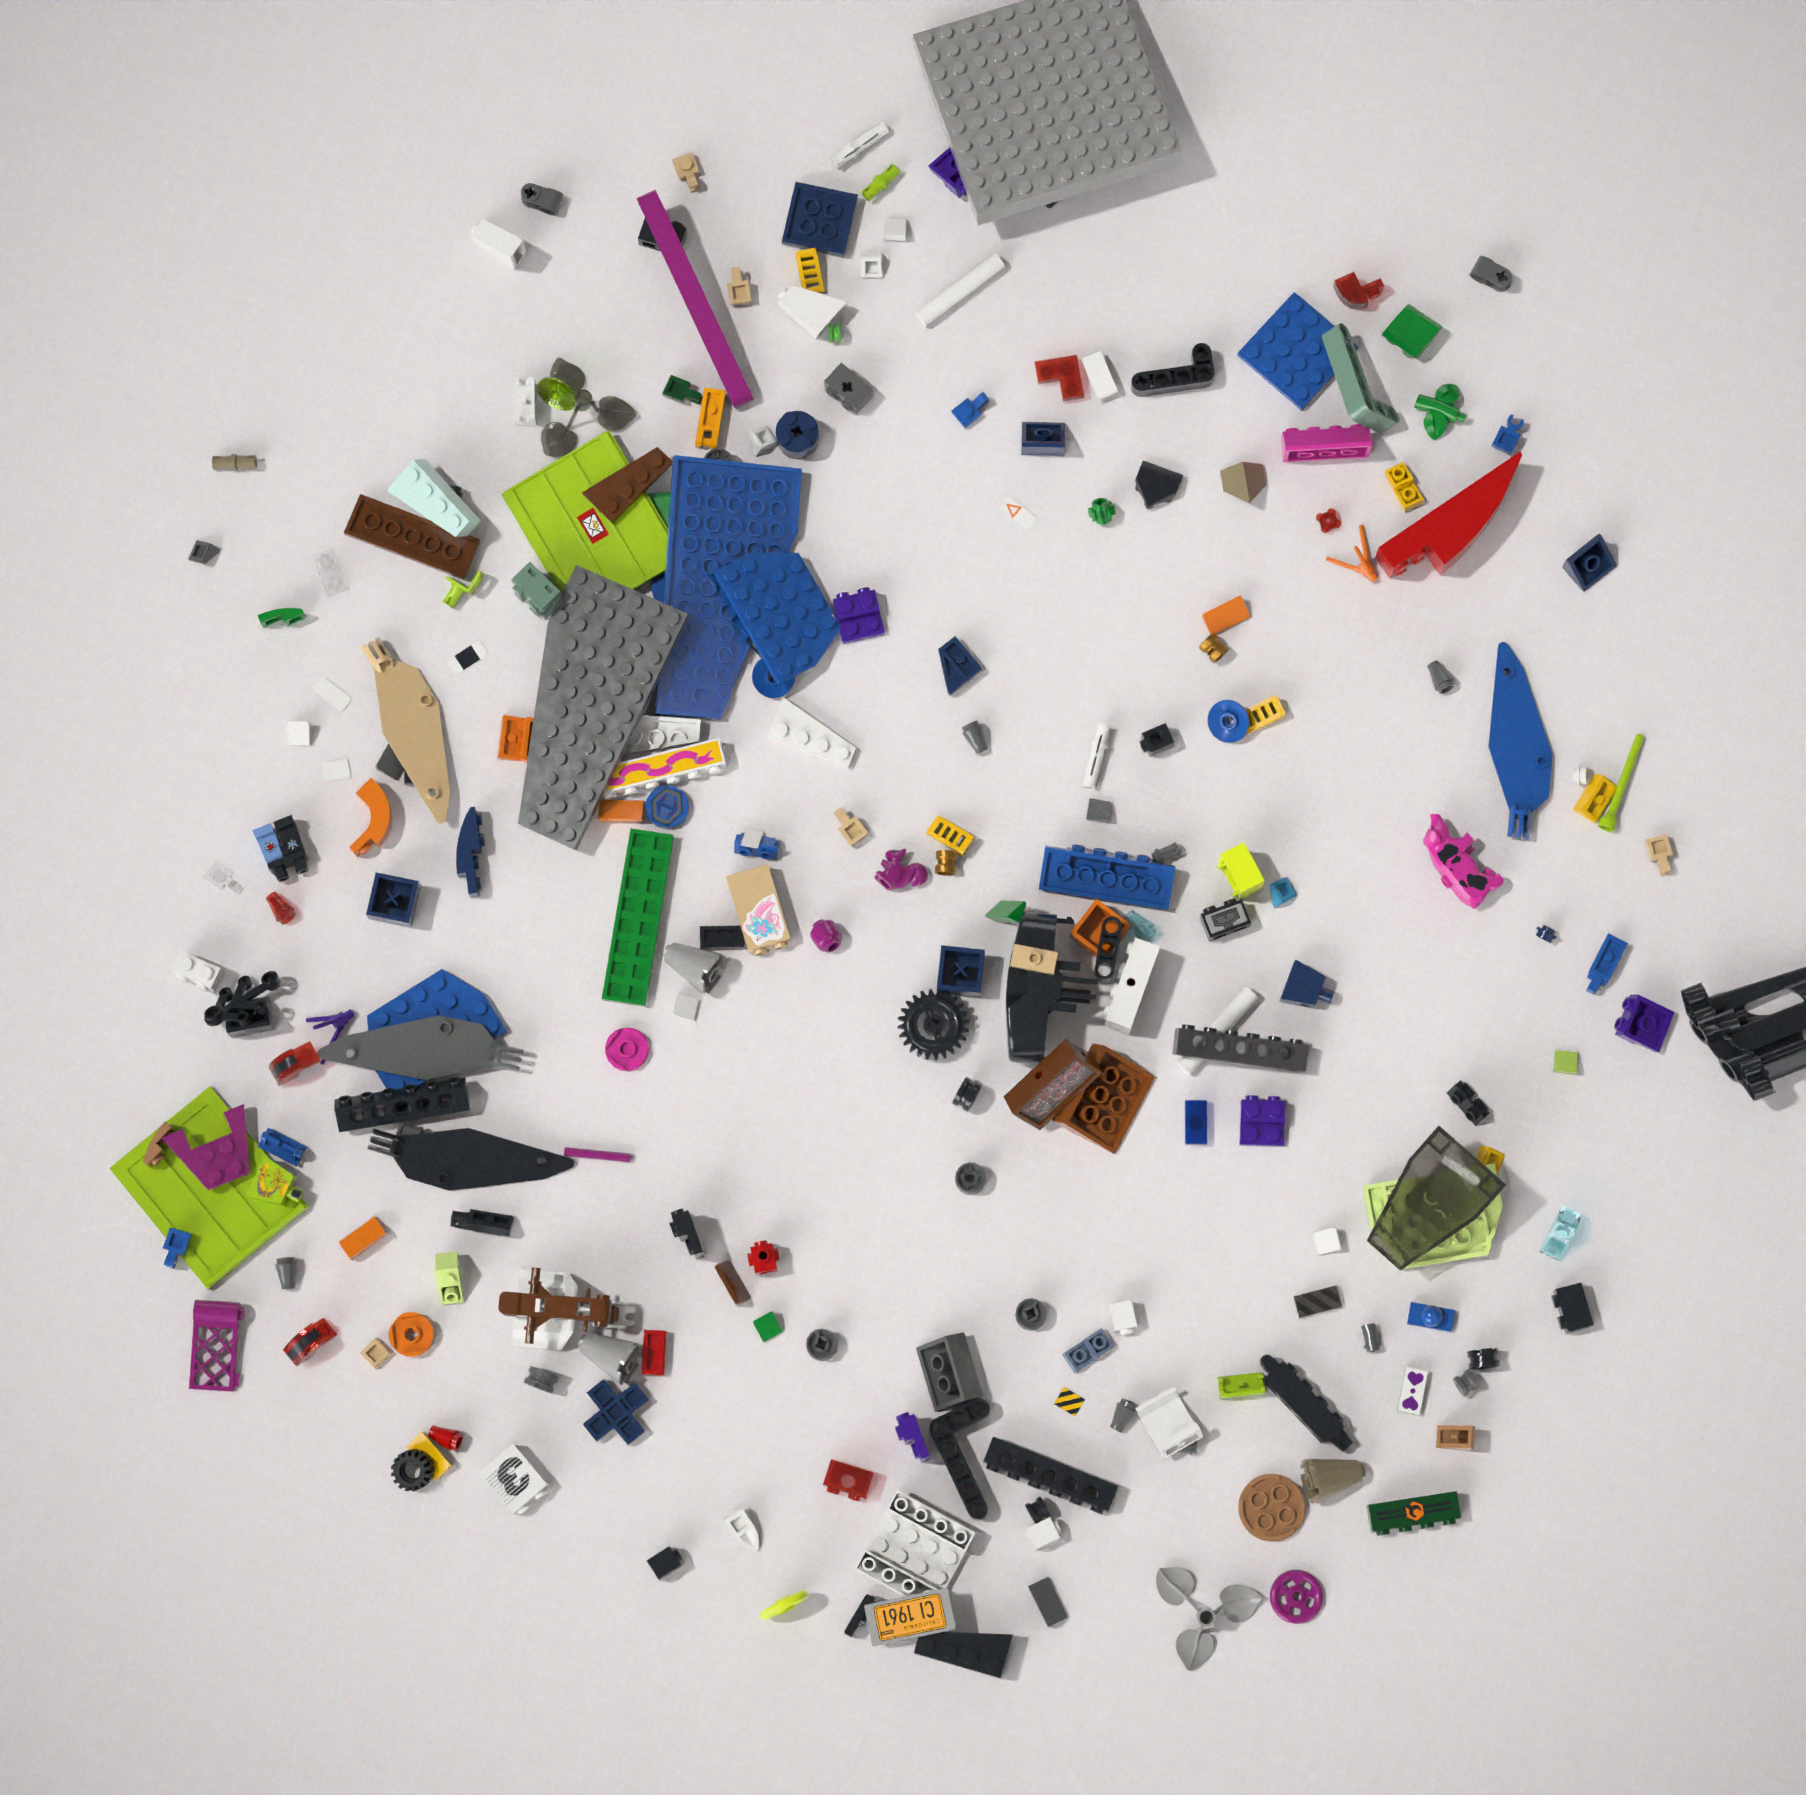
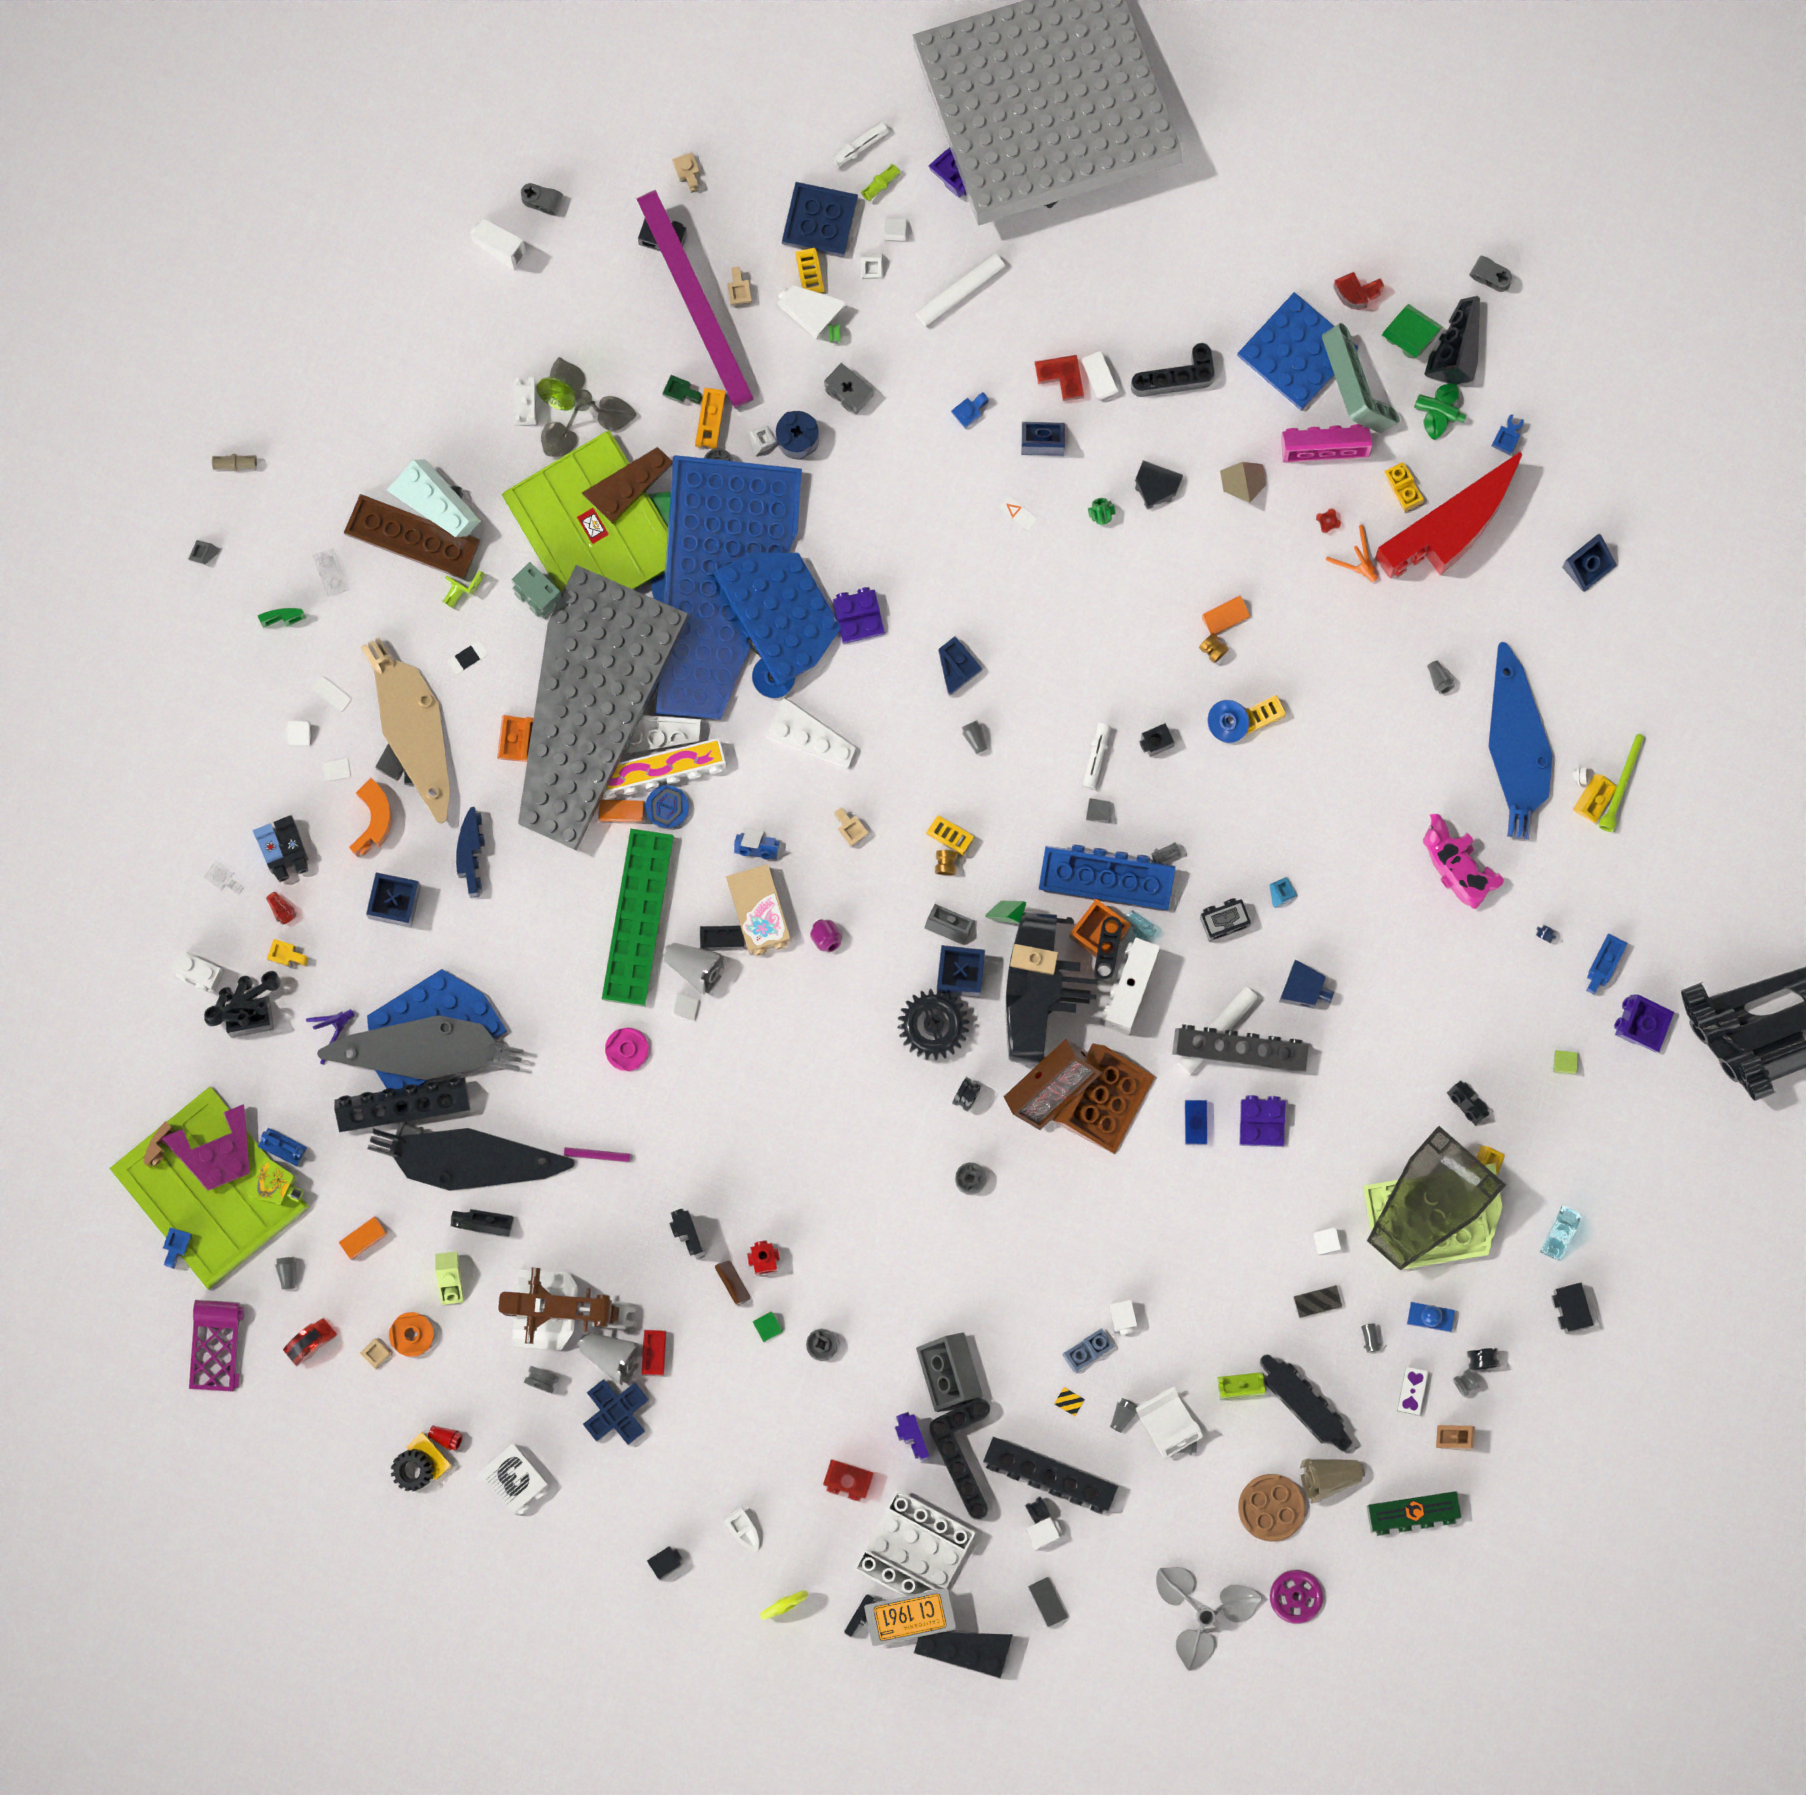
clear red brick [268,1041,320,1086] -> none
magenta animal [874,849,928,891] -> none
dark grey wheel [1015,1298,1047,1331] -> none
neon yellow container [1217,842,1265,900] -> none
tan plate [1645,834,1673,876] -> none
none -> yellow plate [267,939,309,967]
none -> dark grey slope [925,904,975,945]
none -> black wedge [1424,296,1480,385]

